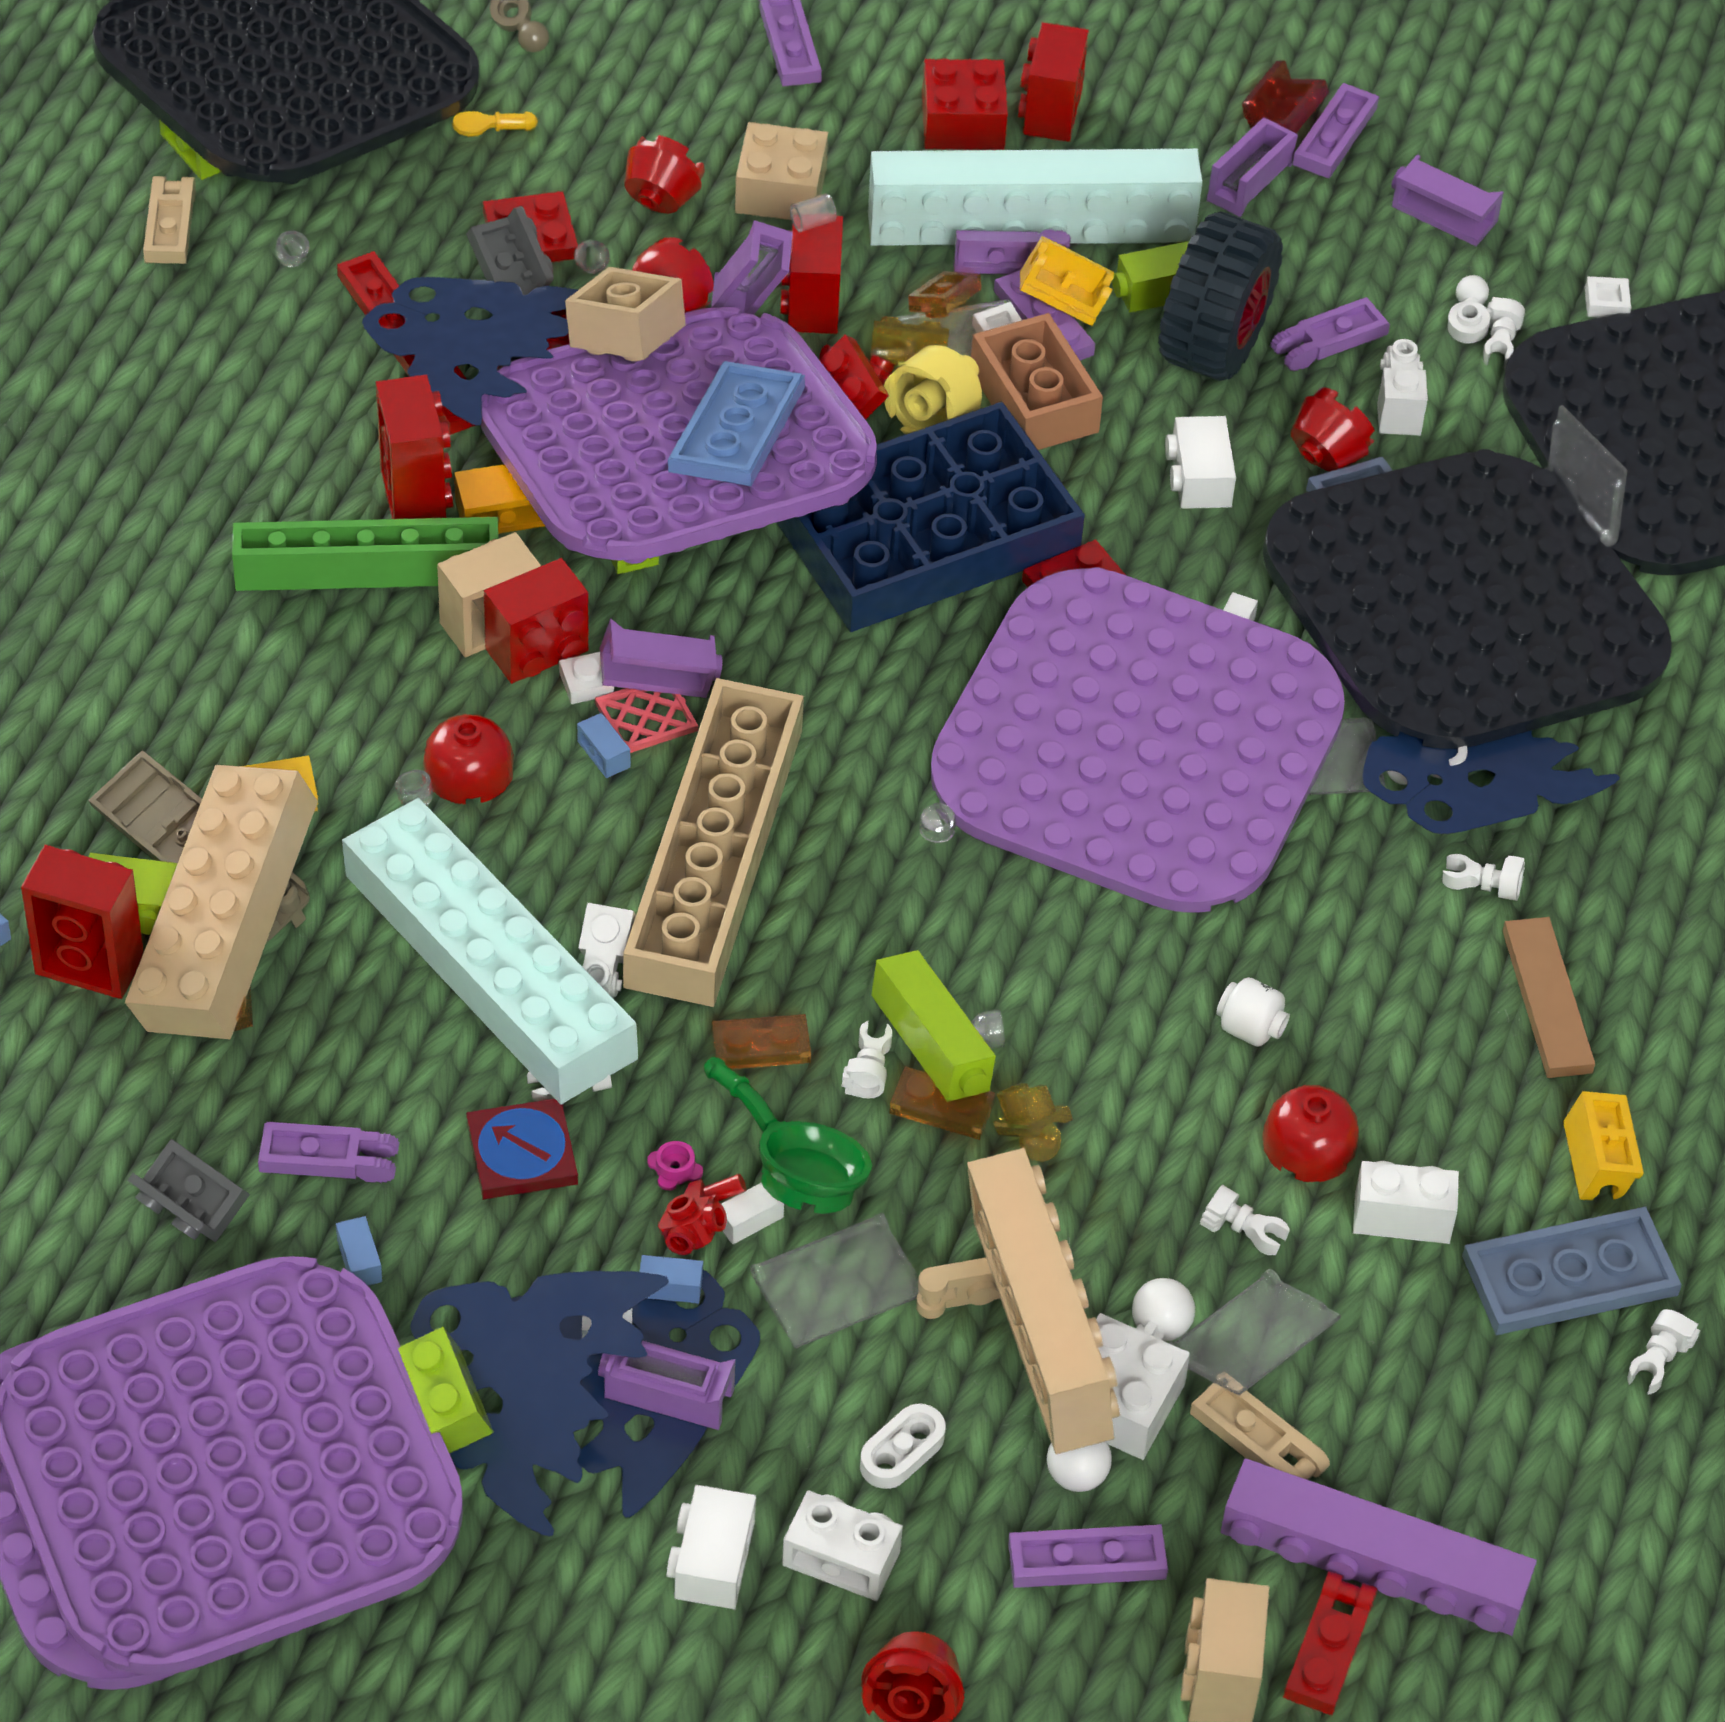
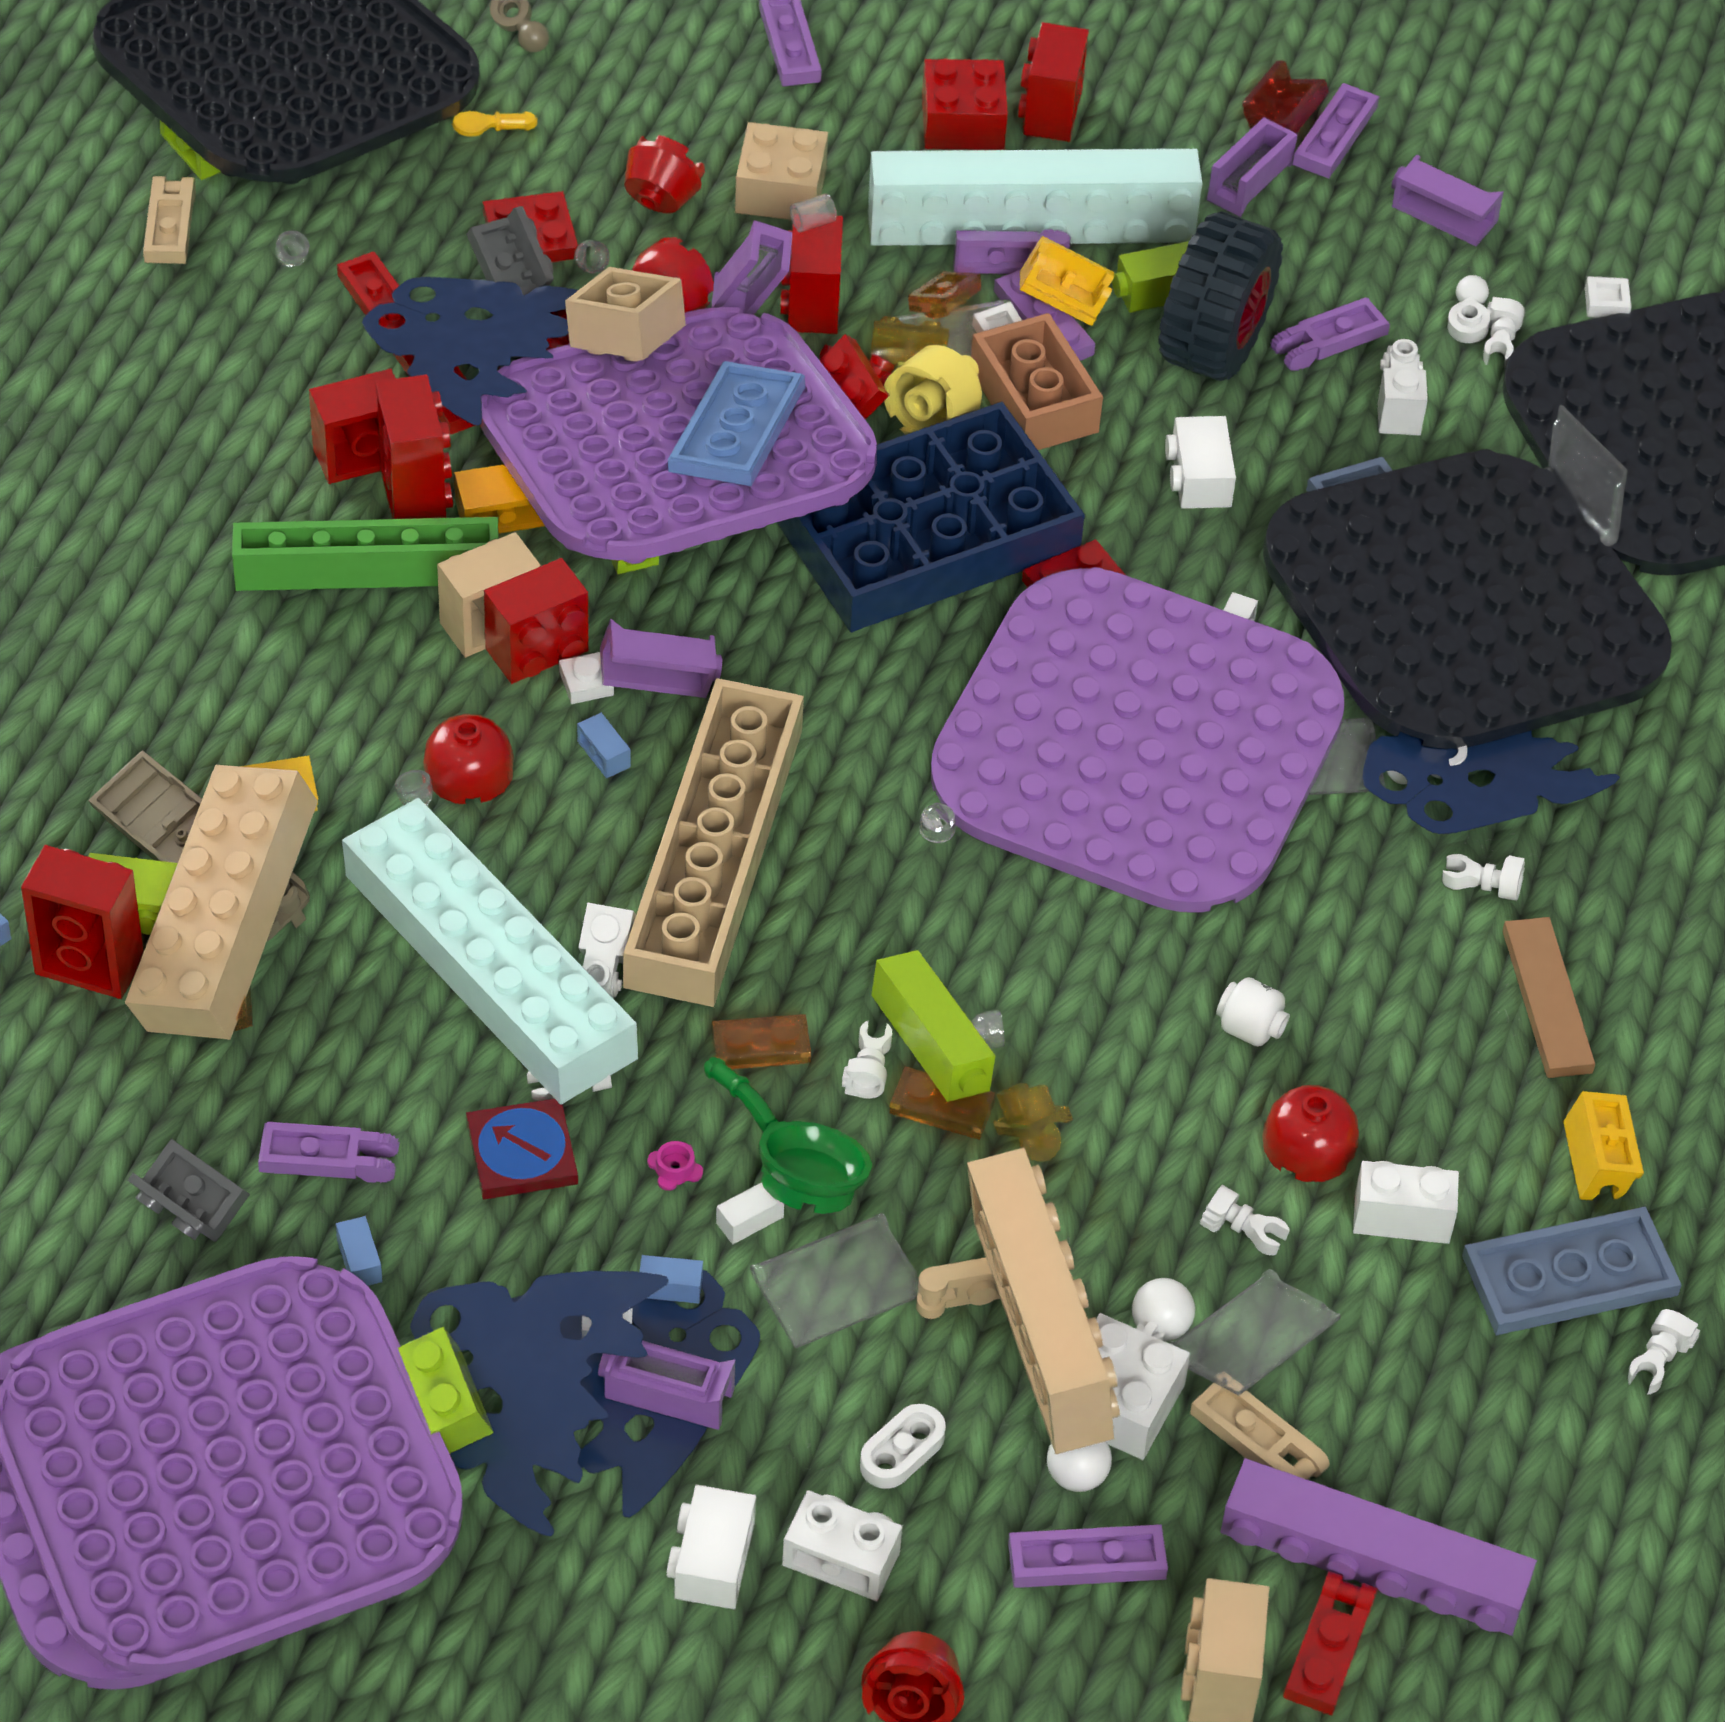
coral window [595,688,698,753] -> none
red piece [657,1173,746,1255] -> none
red cone [1290,387,1375,472] -> none
none -> red brick [309,369,396,484]

